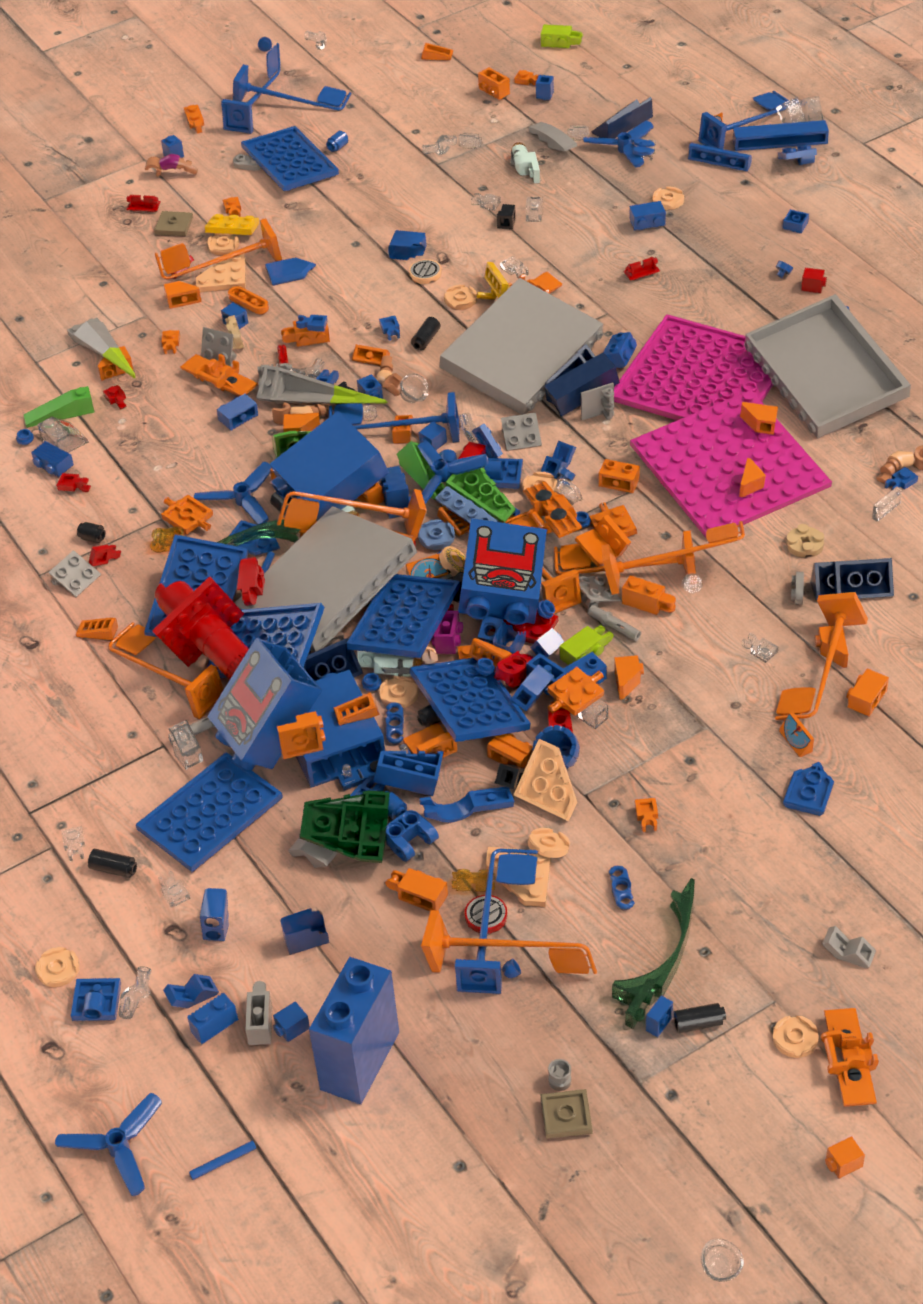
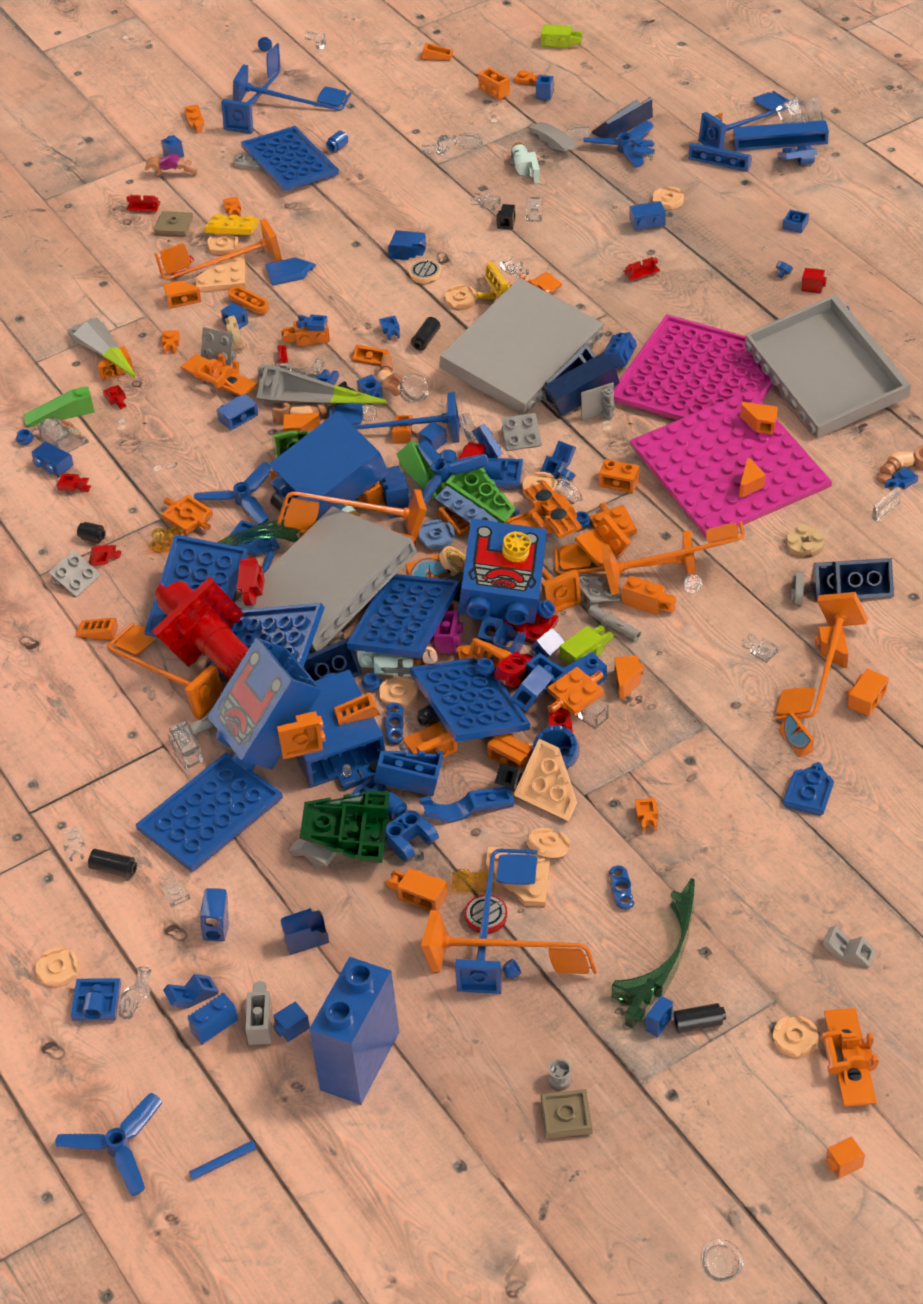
none -> yellow wheel [502,532,531,562]

